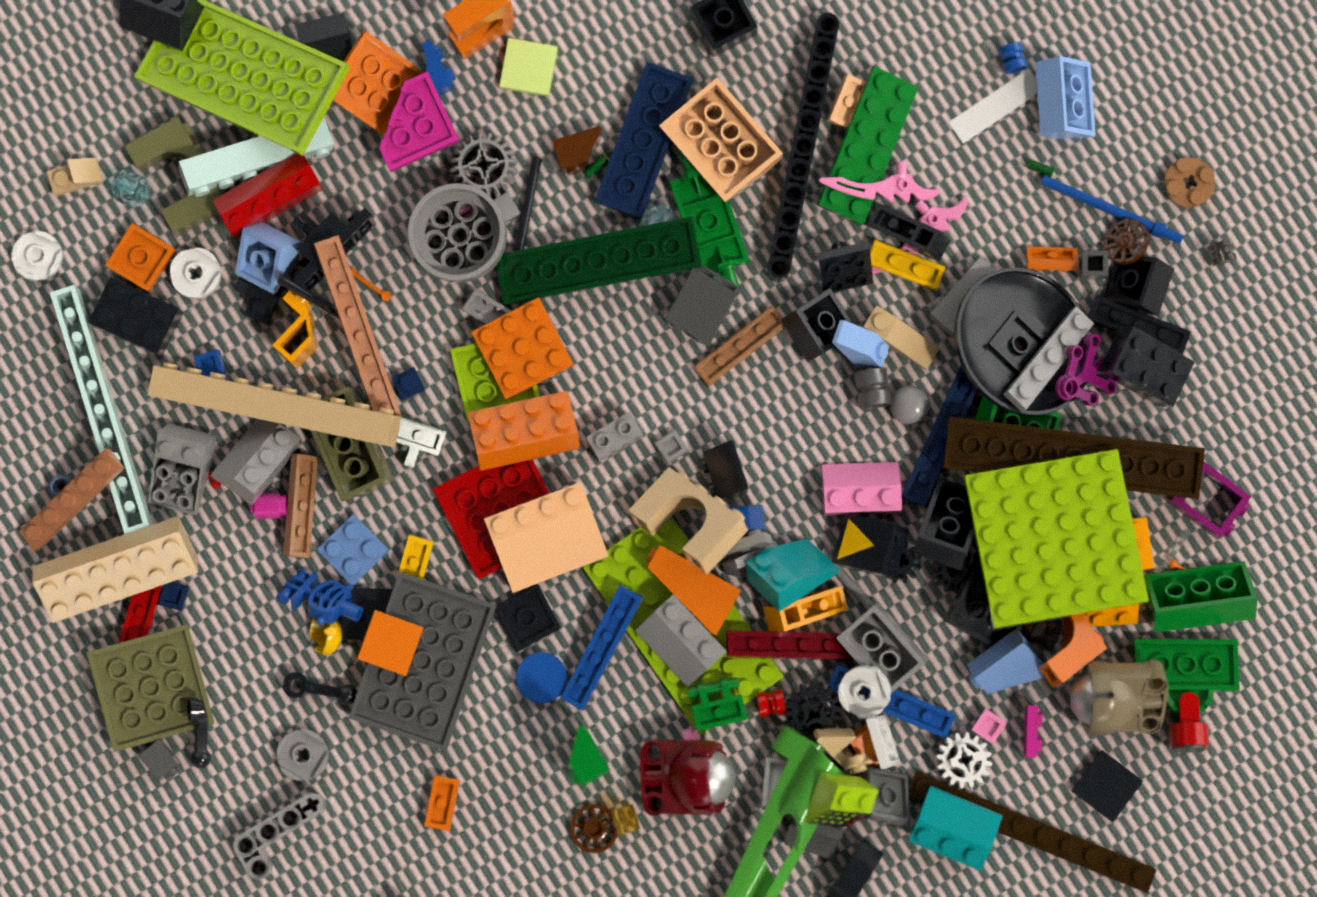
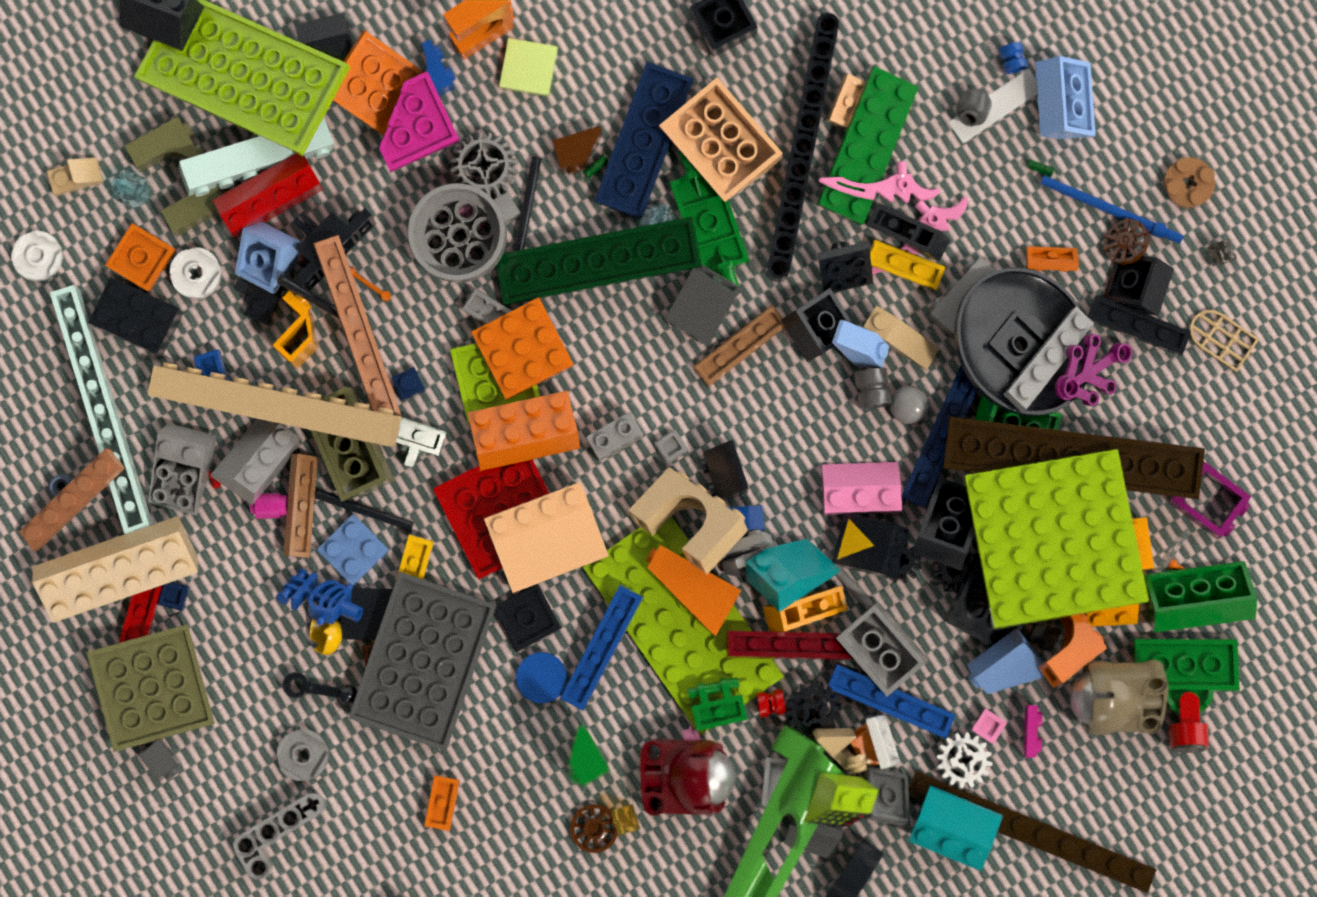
black piece [187,697,211,768] -> none
orange tile [357,610,424,676] -> none
light grey slope [635,594,726,687] -> none
white plate [838,665,891,718] -> none
black tile [1071,750,1143,823] -> none
dark grey brick [1080,250,1108,279] -> none
black brick [1098,326,1195,407] -> none
none -> black bar [315,489,414,531]
none -> dark grey head [956,89,992,127]
none -> tan window [1190,310,1259,372]

